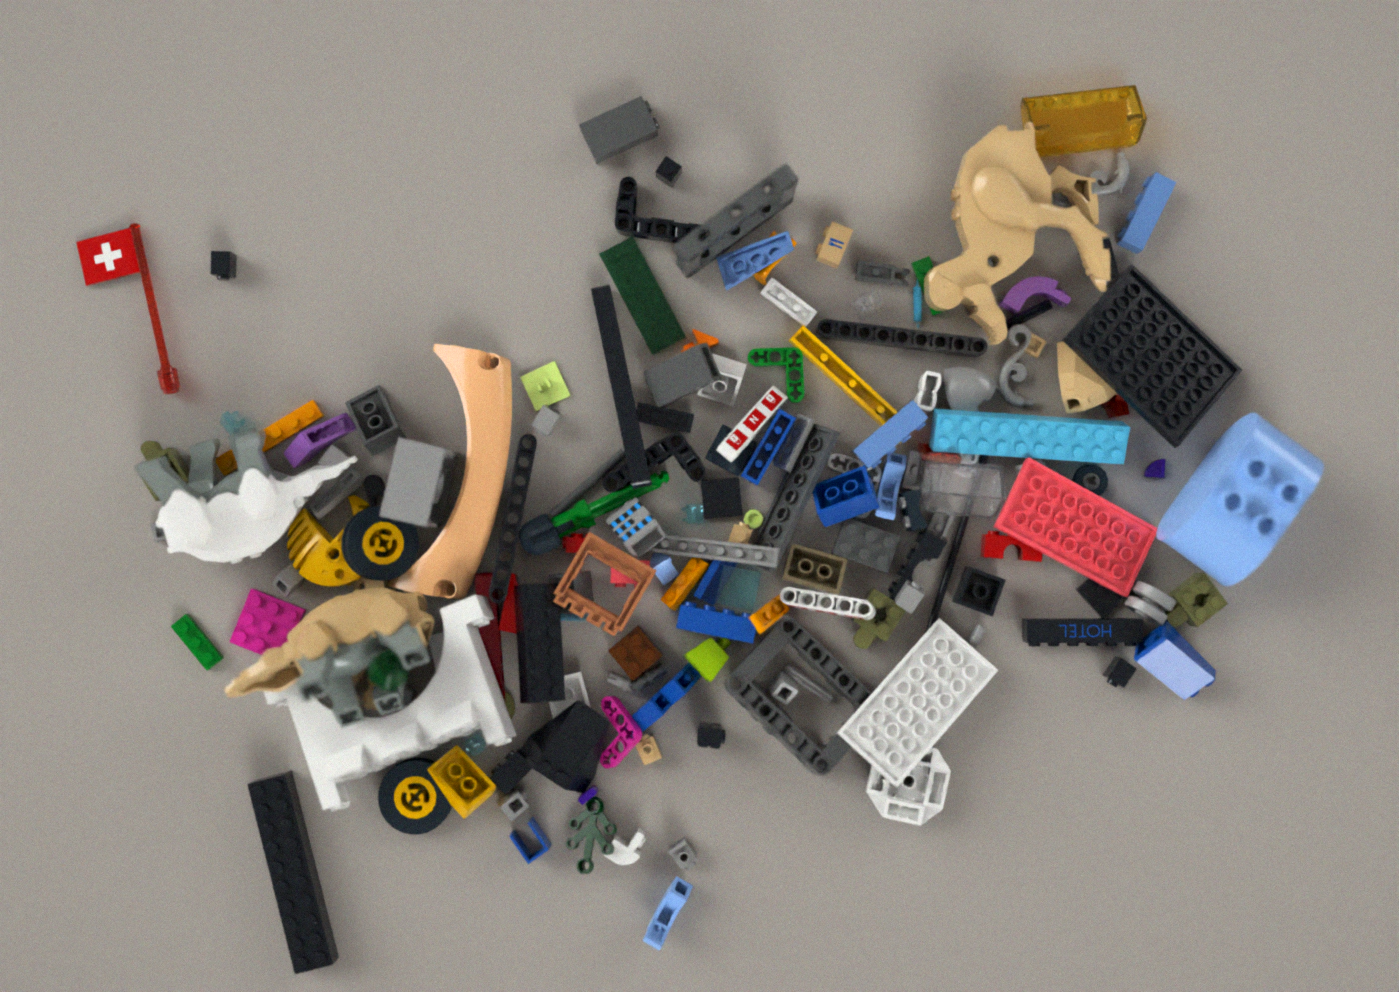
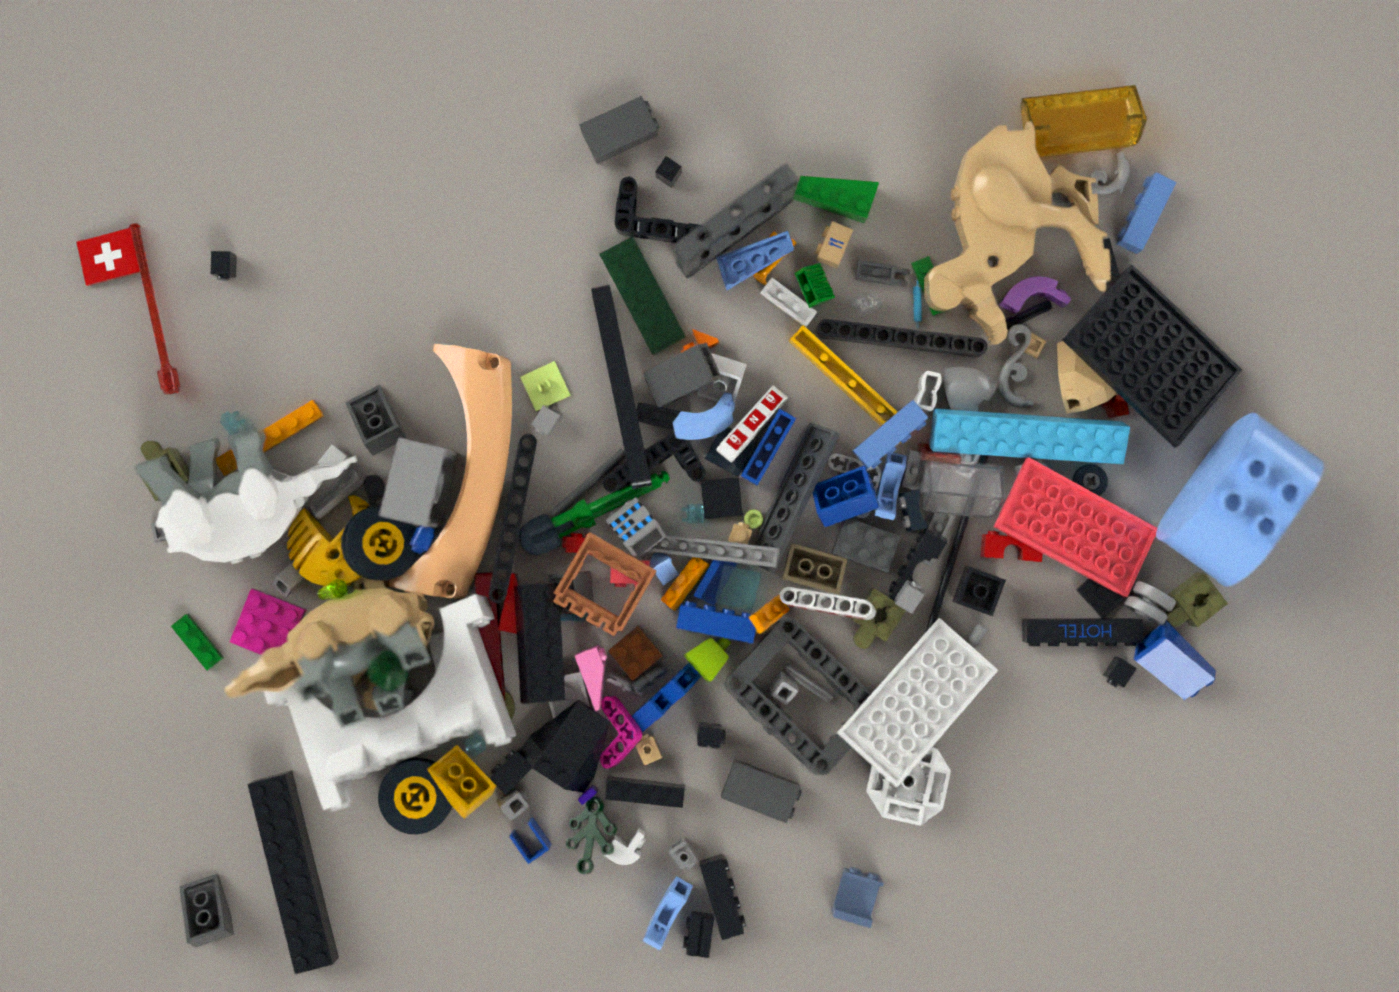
medium lavender arch [283,412,356,469] -> none
green beam [747,347,804,403] -> none
light grey plate [773,414,815,472] -> none
dark purple tile [1143,459,1166,478] -> none
none -> dark grey slope [179,874,234,947]
none -> clear neon green cone [317,579,347,600]
none -> blue brick [409,526,435,554]
none -> bright pink slope [575,645,608,711]
none -> black brick [605,776,685,808]
none -> light blue arch [673,392,735,440]
none -> black brick [683,911,714,958]
none -> black brick [700,854,746,940]
none -> dark grey brick [721,759,802,823]
none -> green wedge [793,176,879,223]
none -> green brick [794,263,835,308]
none -> sand blue panel [831,867,884,928]

